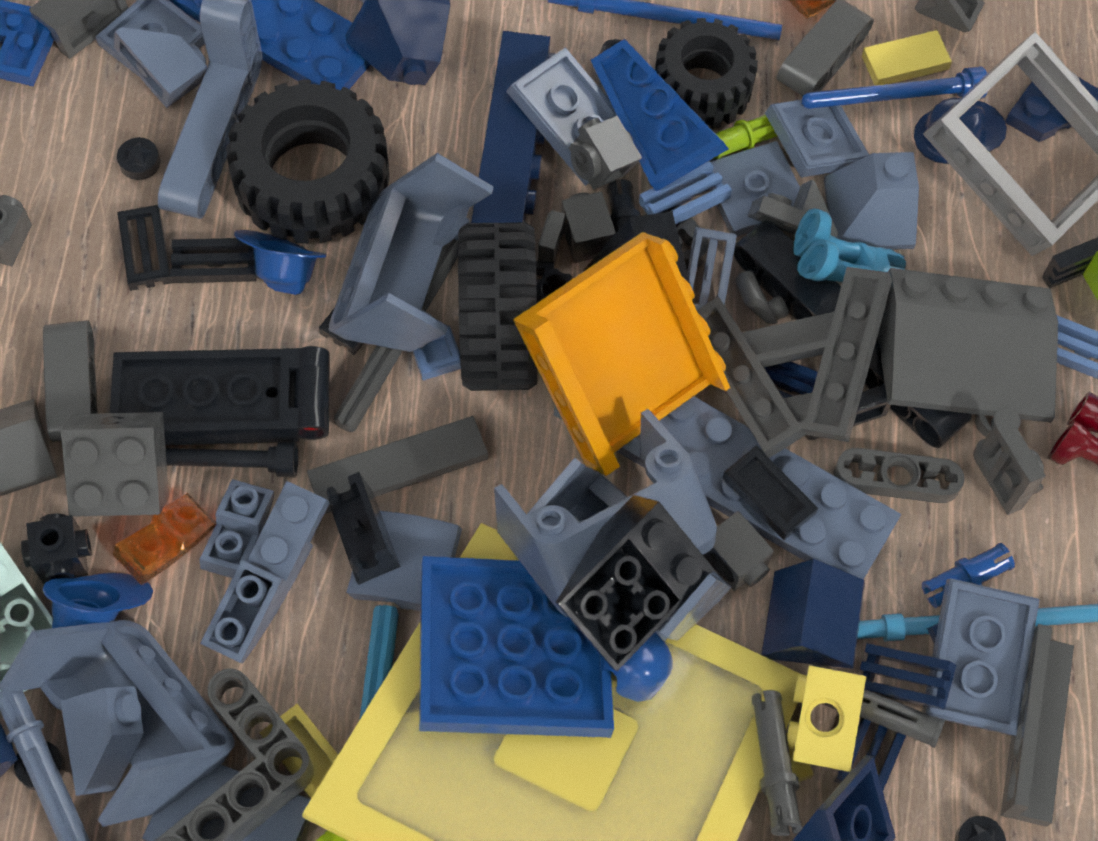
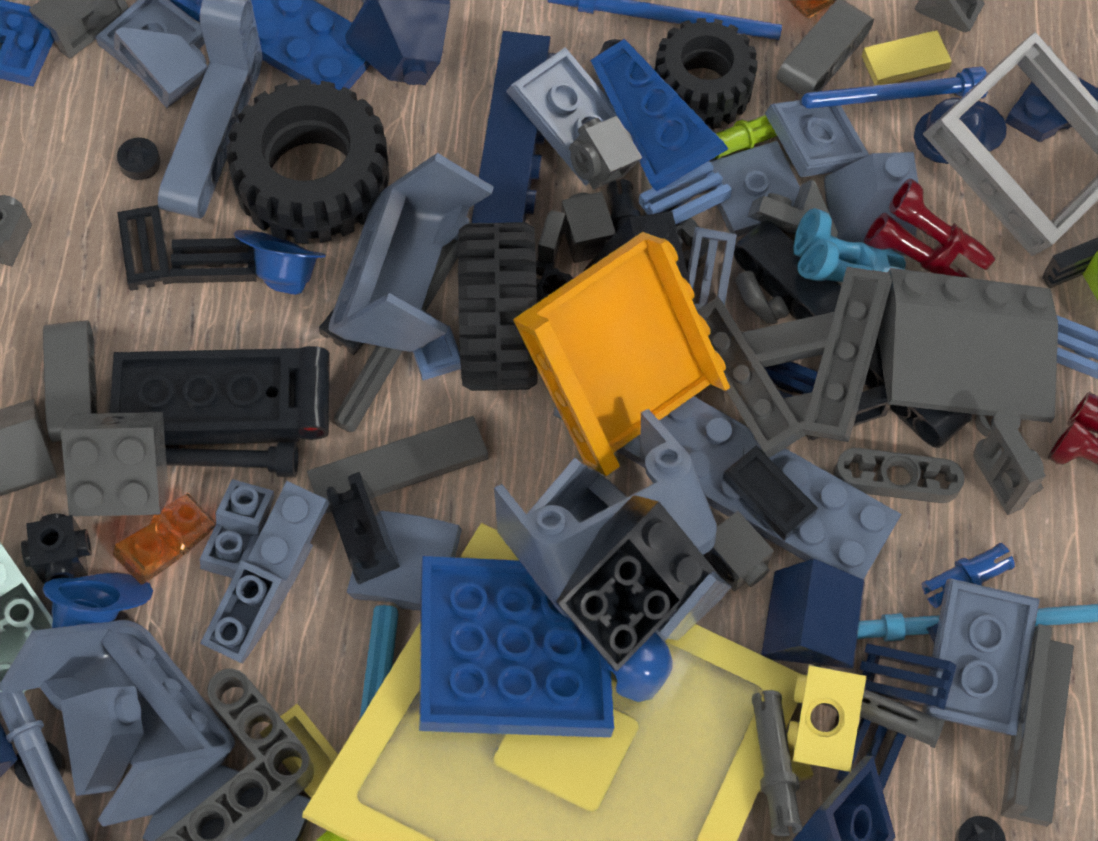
none -> dark red piece [864,178,996,278]

